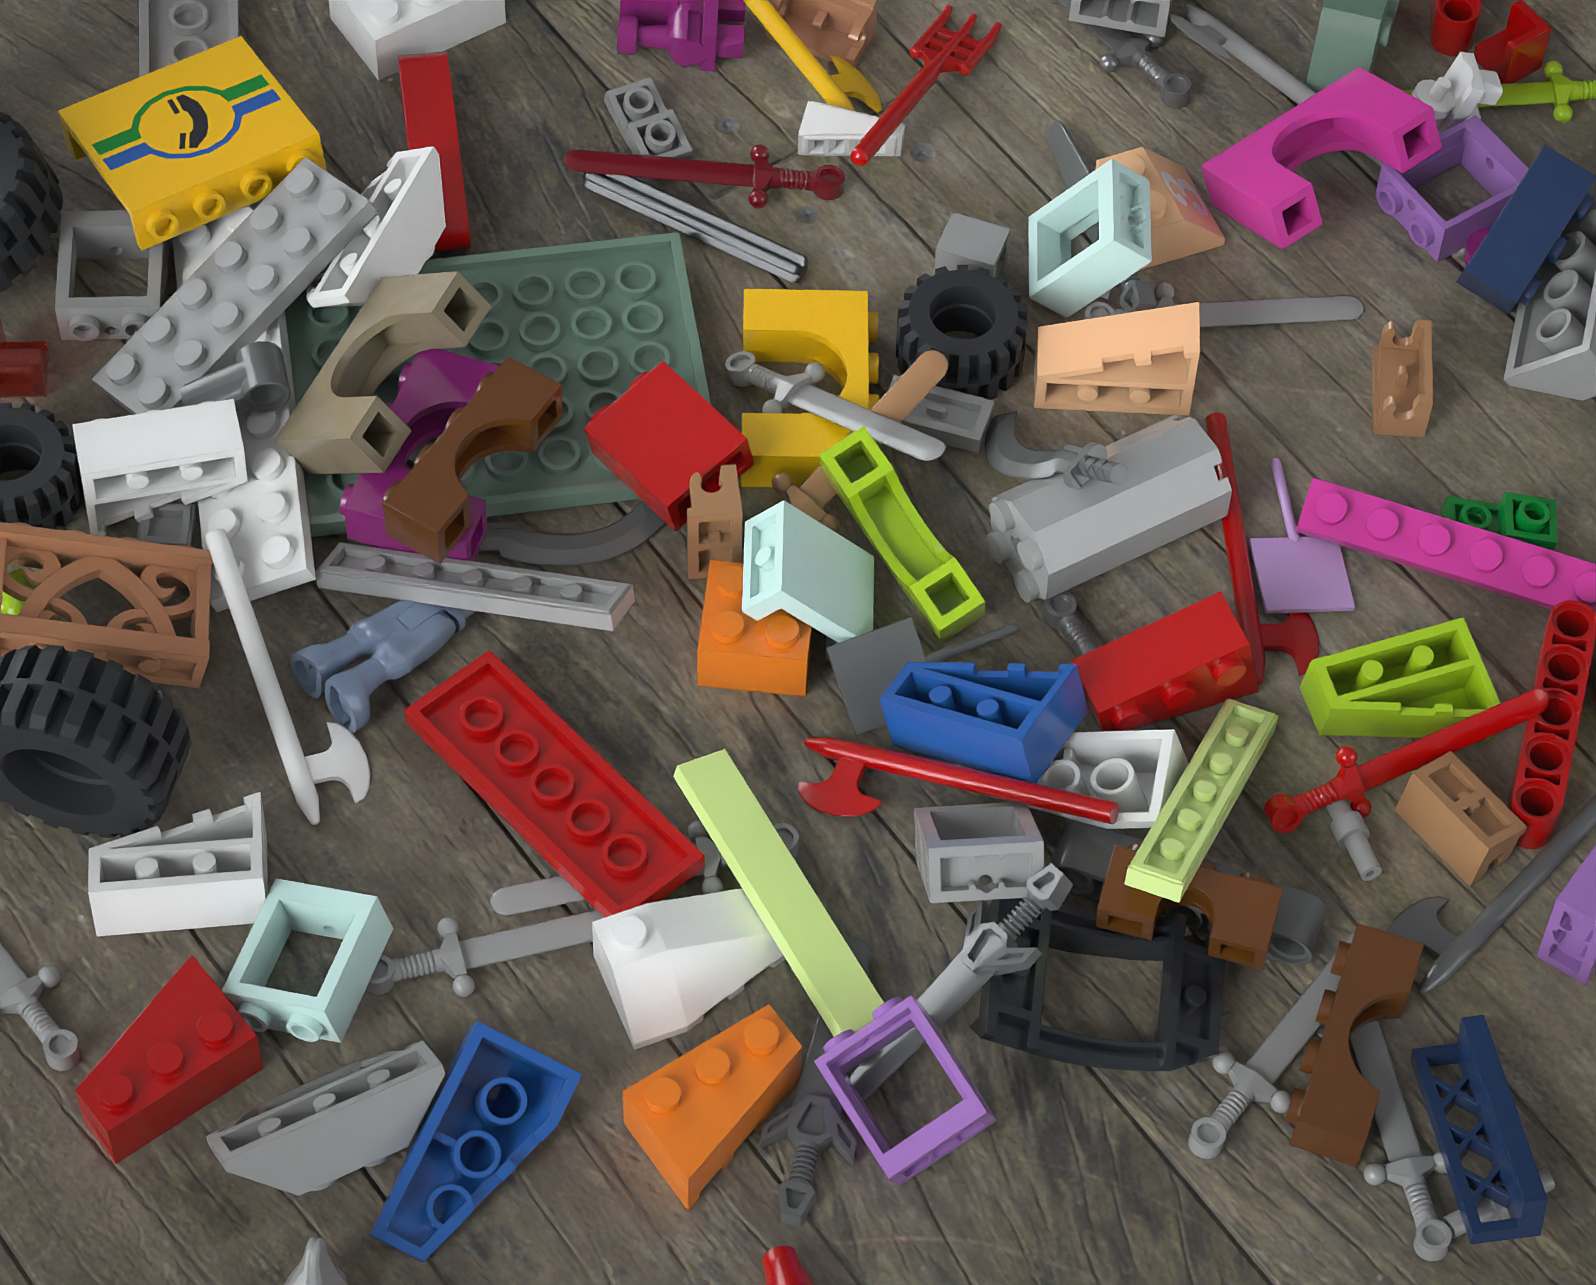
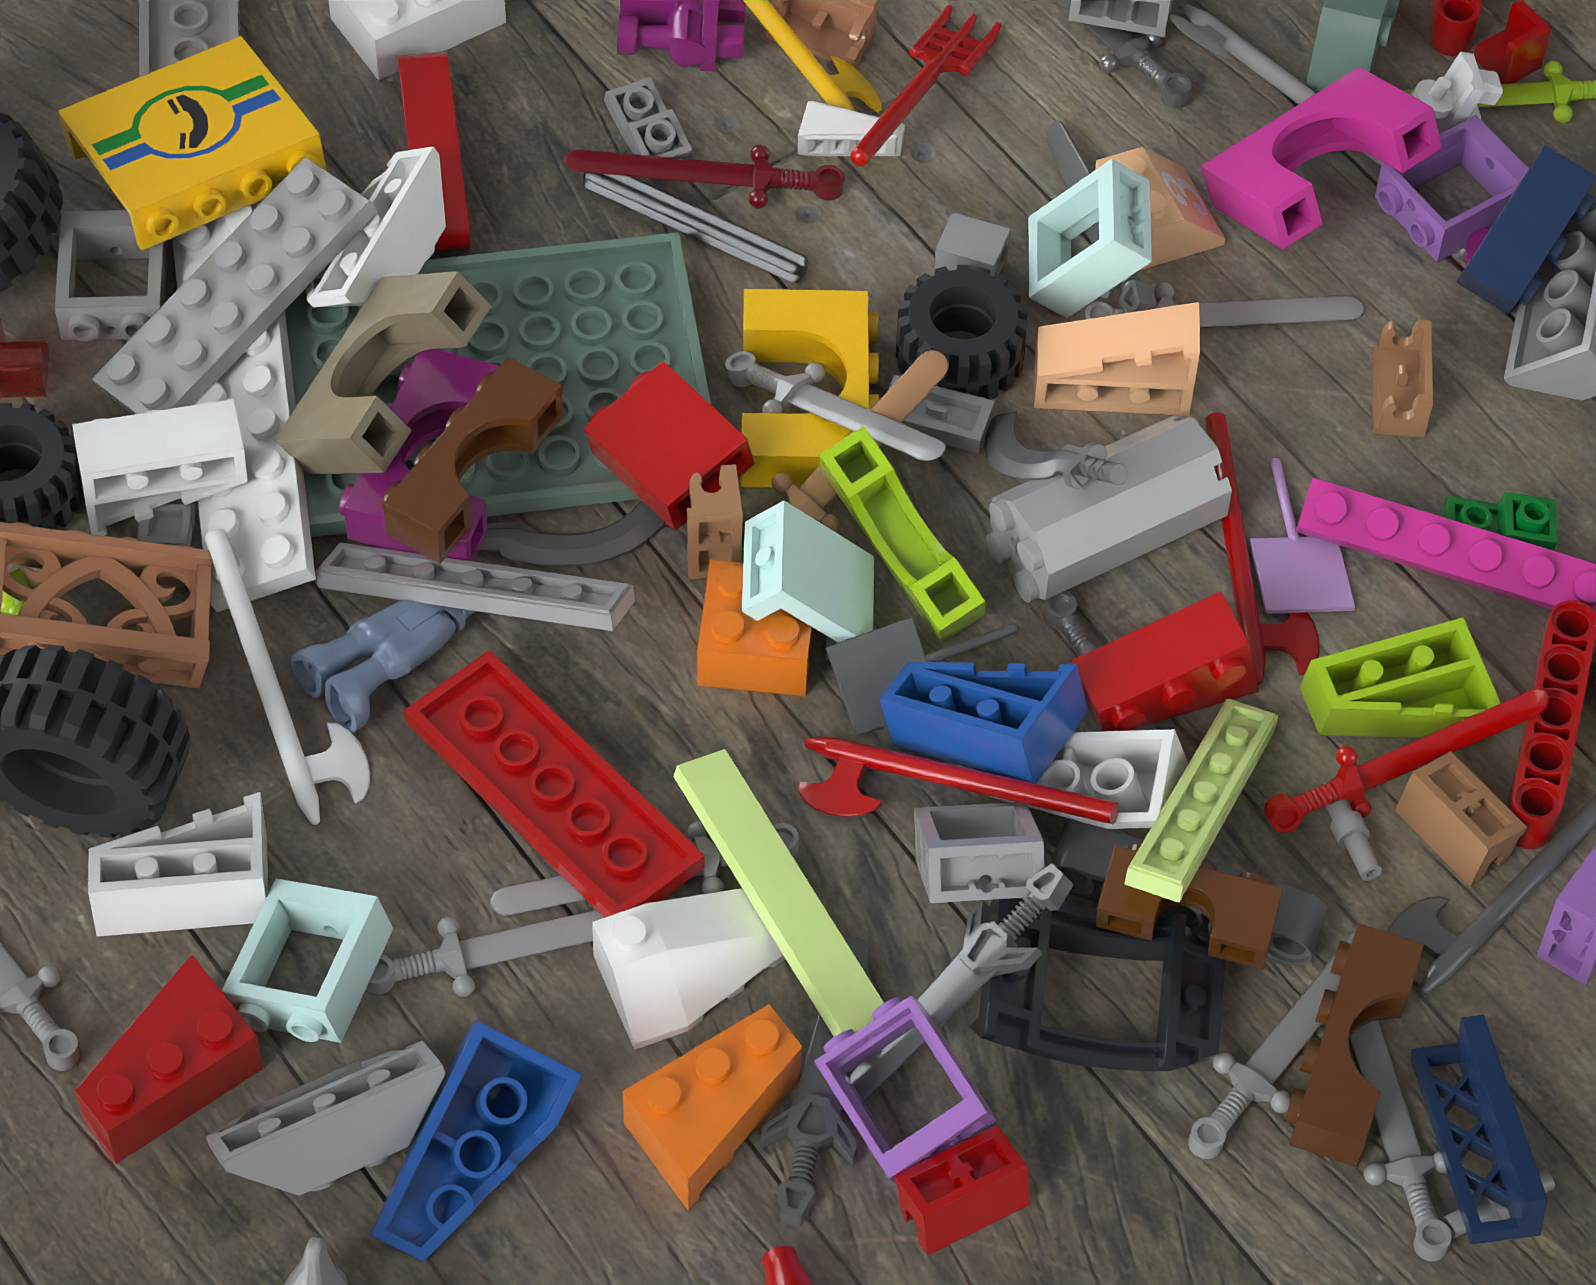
dark grey piece [180,341,291,413] -> none
none -> red hinge [894,1125,1030,1256]

